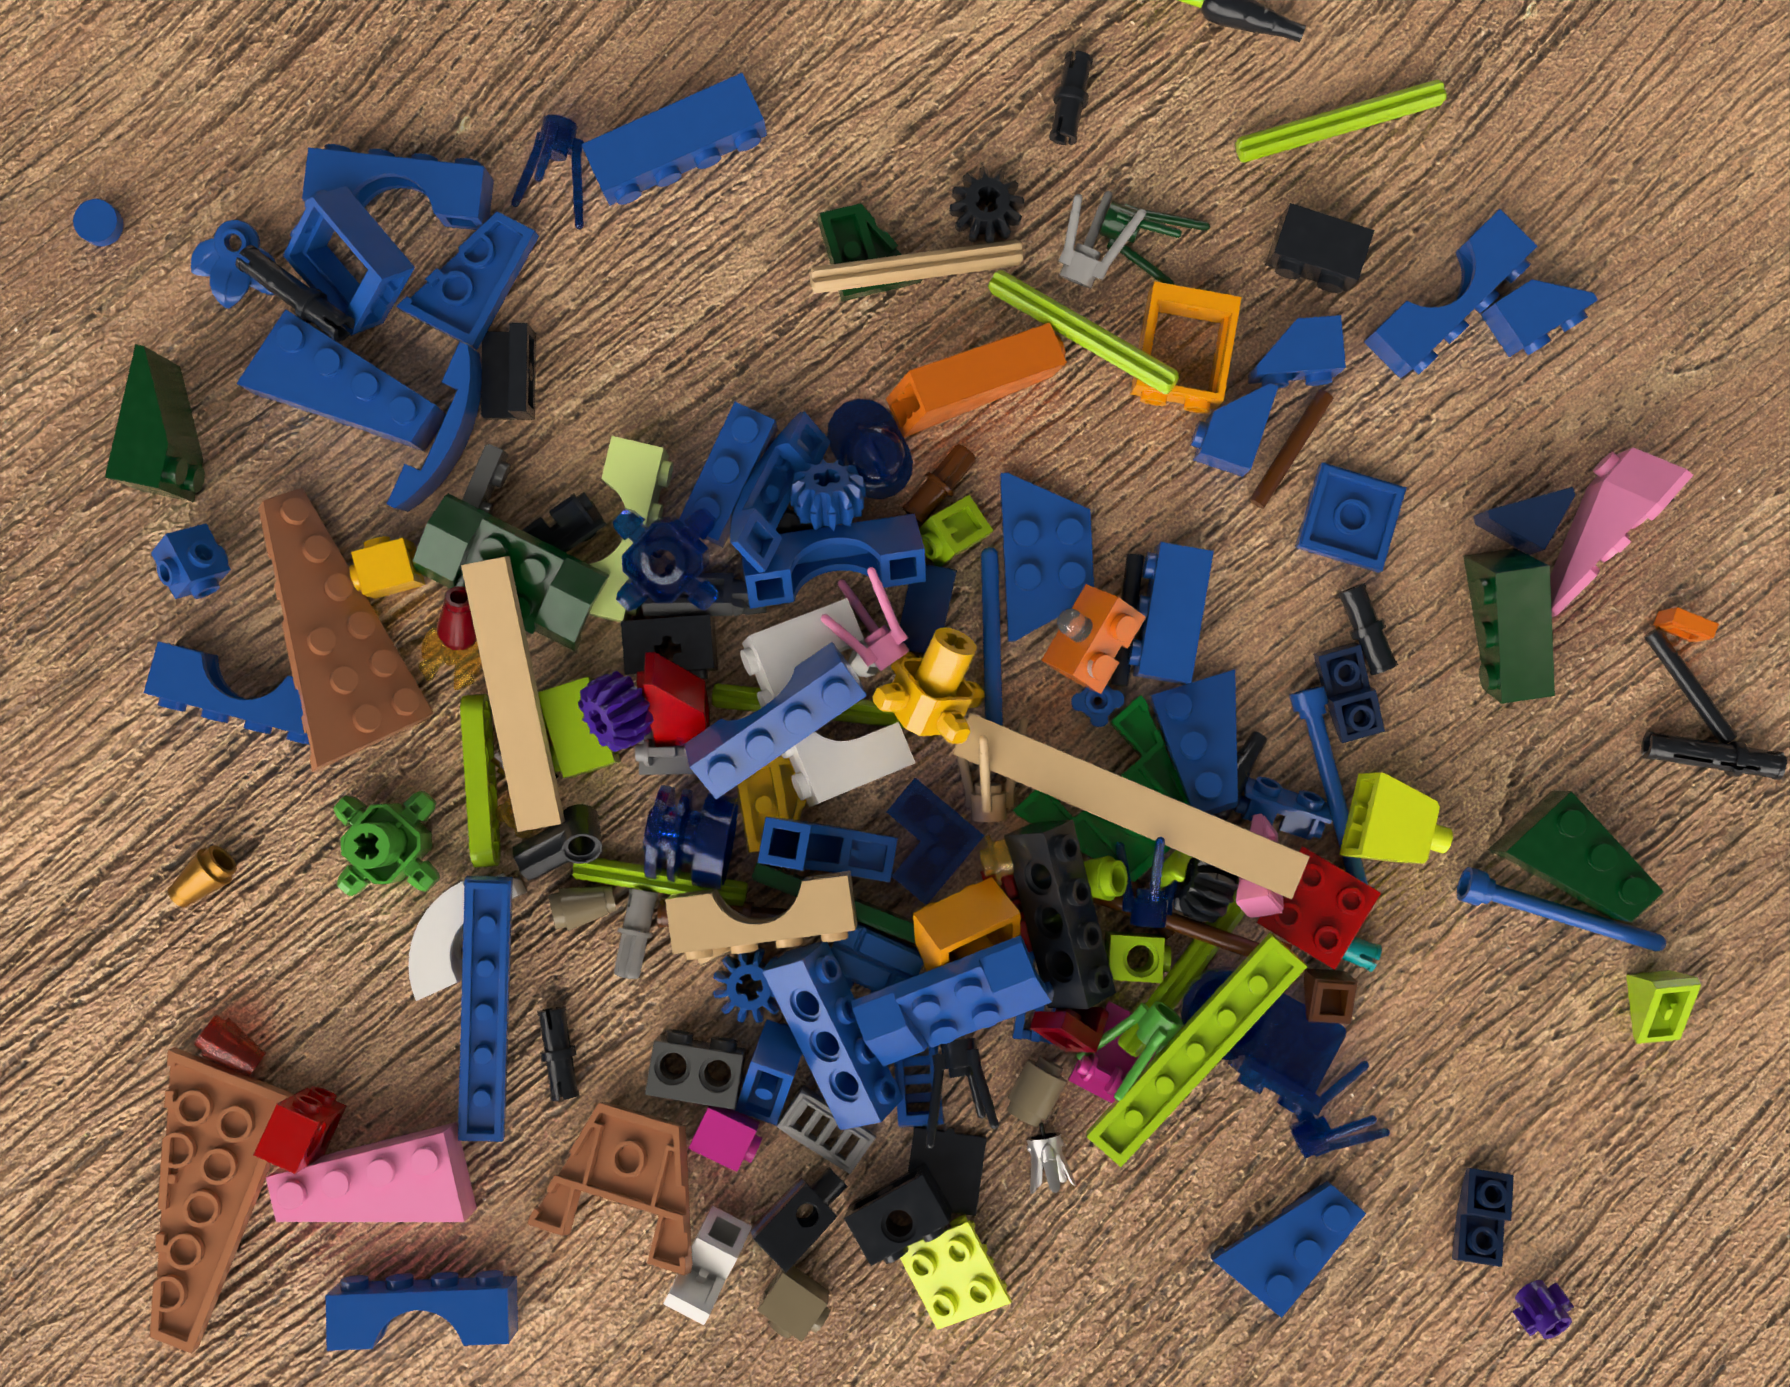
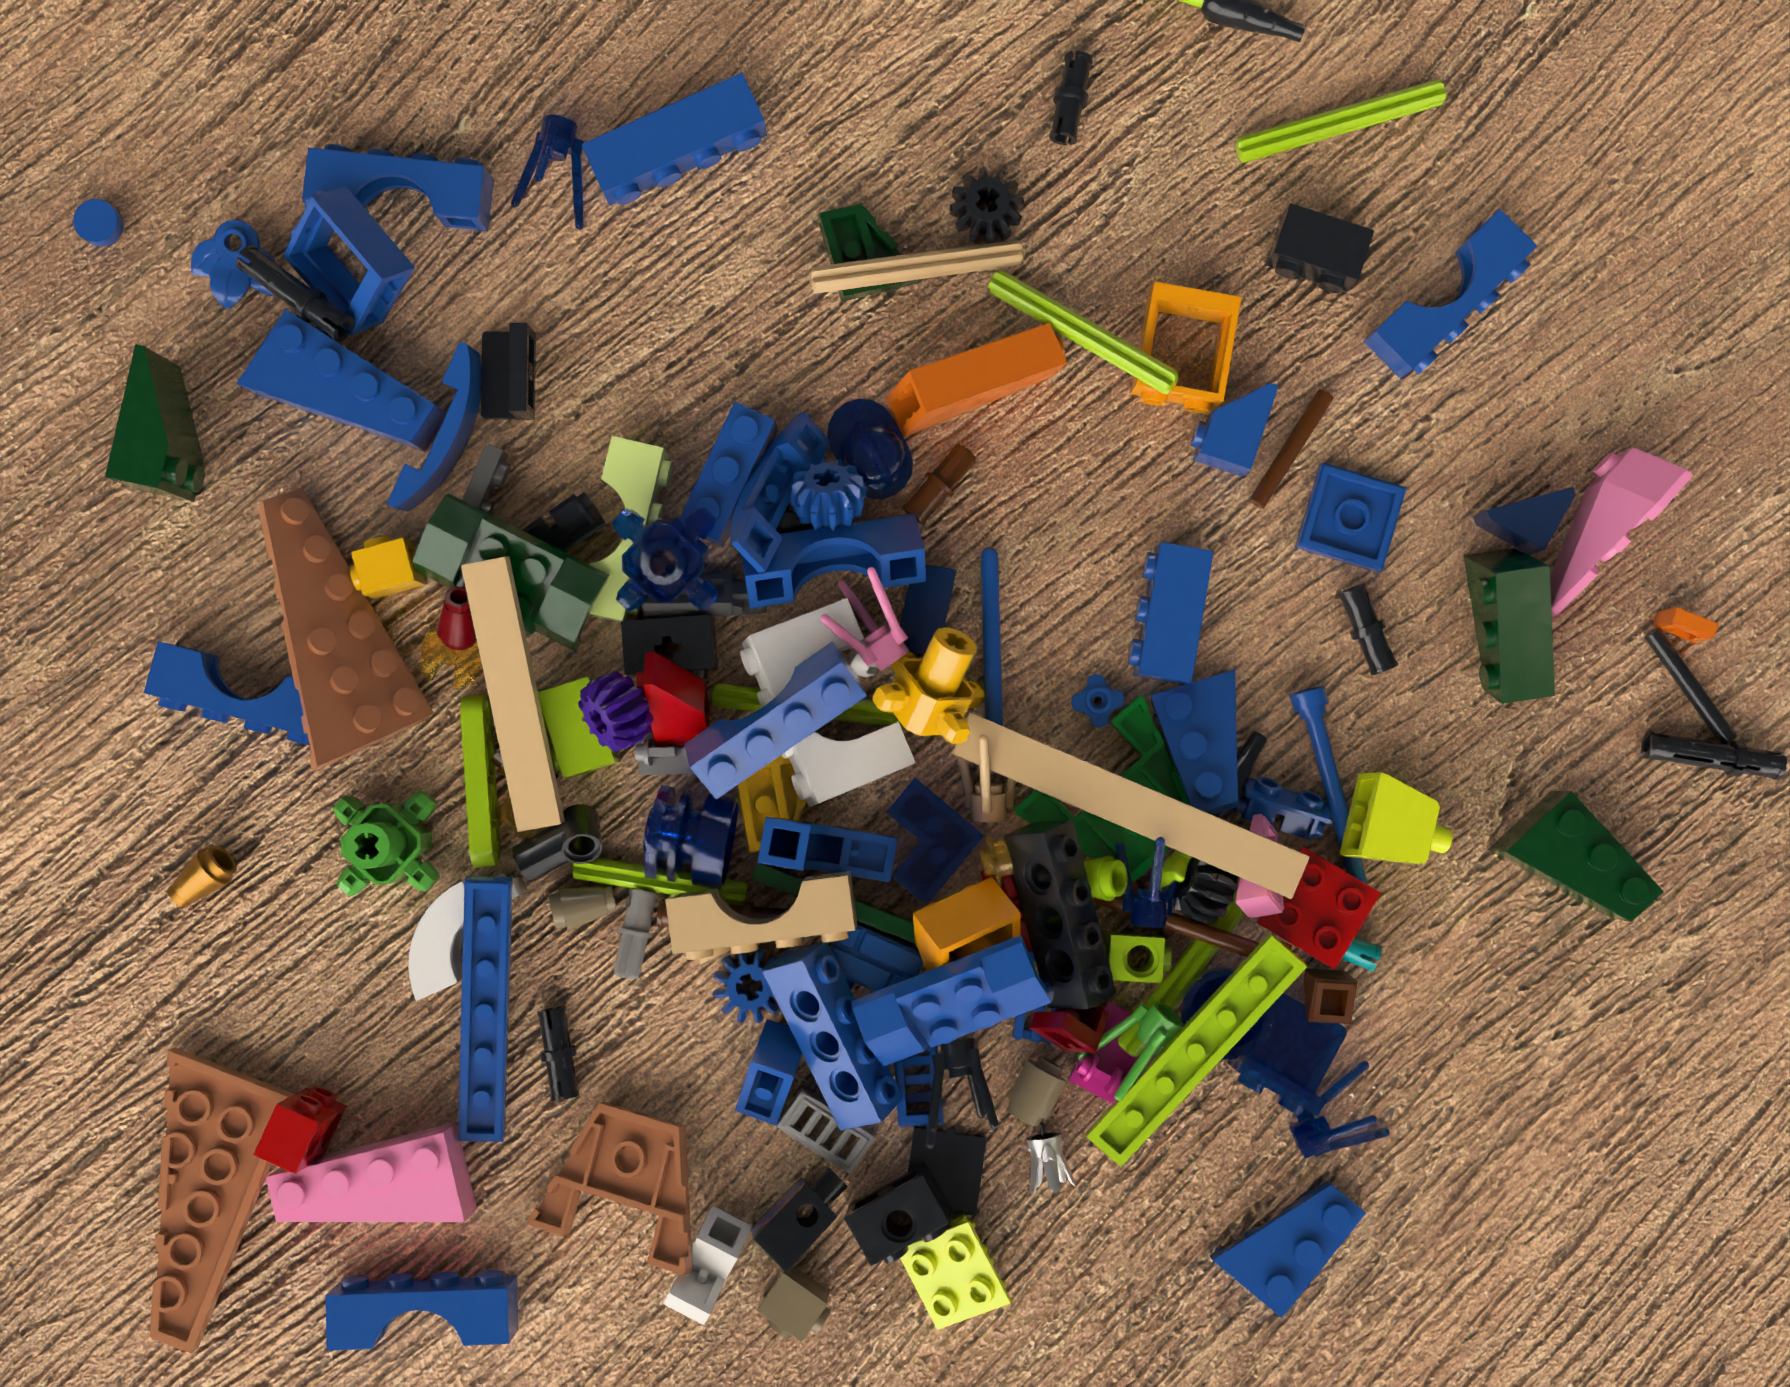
blue brick [151,523,231,599] -> none
clear red cone [194,1014,267,1075] -> none
blue wing [396,211,539,350] -> none
dark grey brick [645,1029,747,1109] -> none
dark pink brick [688,1105,763,1172] -> none
lime bracket [919,495,993,567] -> none
blue wing [1000,472,1094,643] -> none
orange piece [1041,584,1146,694] -> none
light grey plant [1058,191,1146,289] -> none
dark green plant [1100,201,1210,285] -> none
black bar [1111,554,1144,686] -> none
blue slope [1248,315,1346,388] -> none
dark blue slope [1313,642,1385,743] -> none
dark blue slope [1452,1168,1514,1267] -> none
blue piece [1457,867,1666,952] -> none
blue slope [1481,279,1598,357] -> none
dark purple gear [1513,1280,1574,1339] -> none
lime slope [1626,970,1701,1044] -> none

